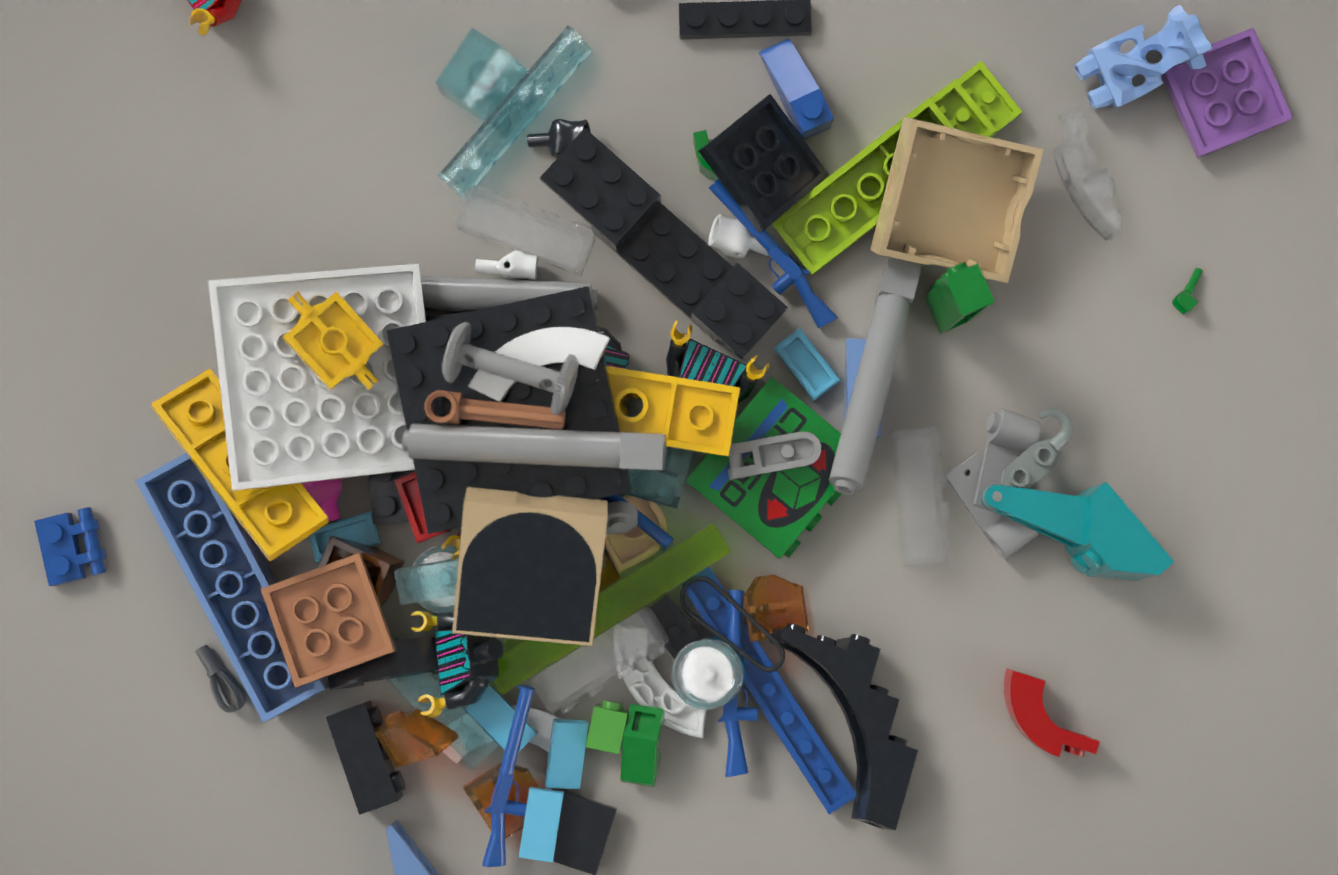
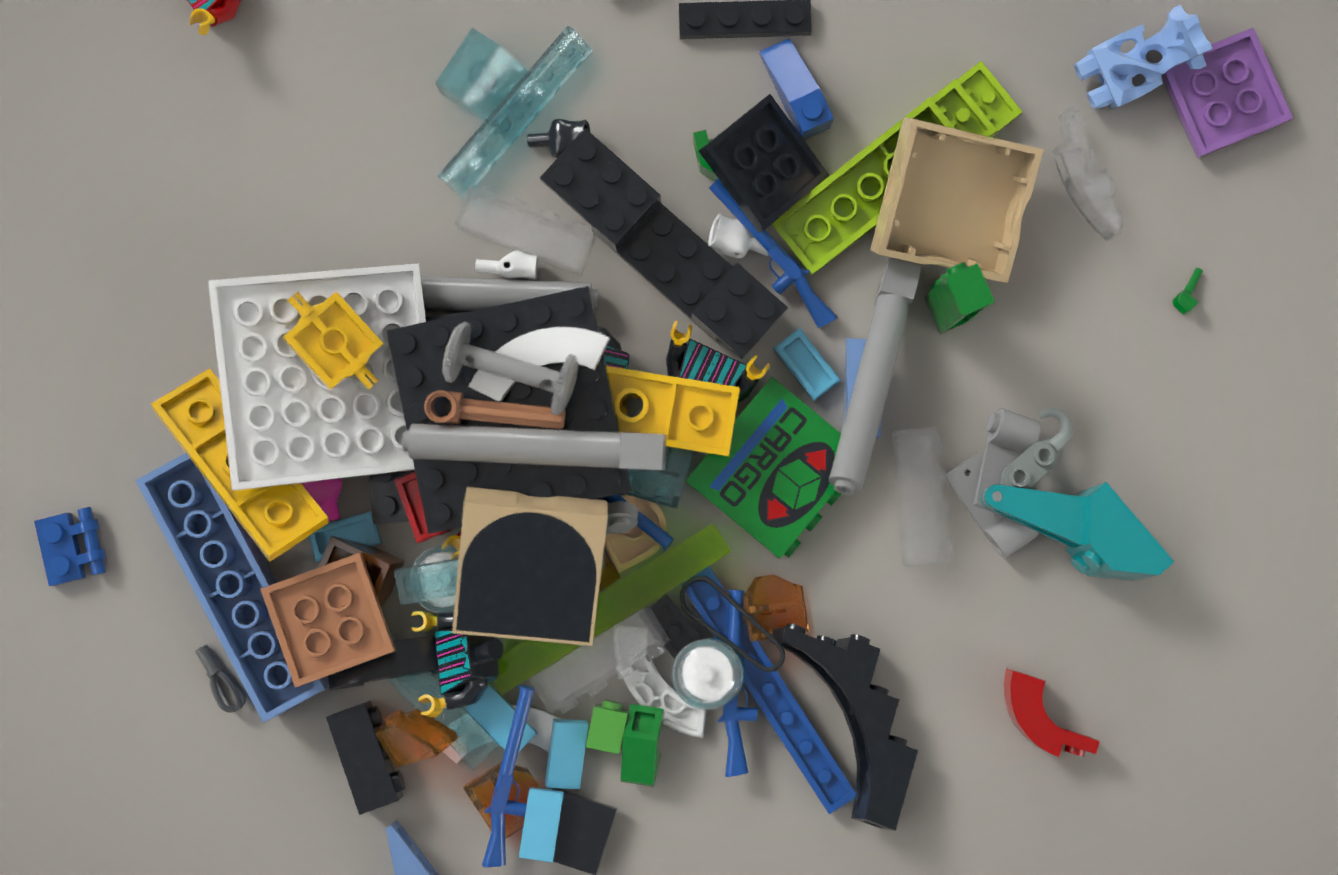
light grey plate [728,432,821,480] -> none

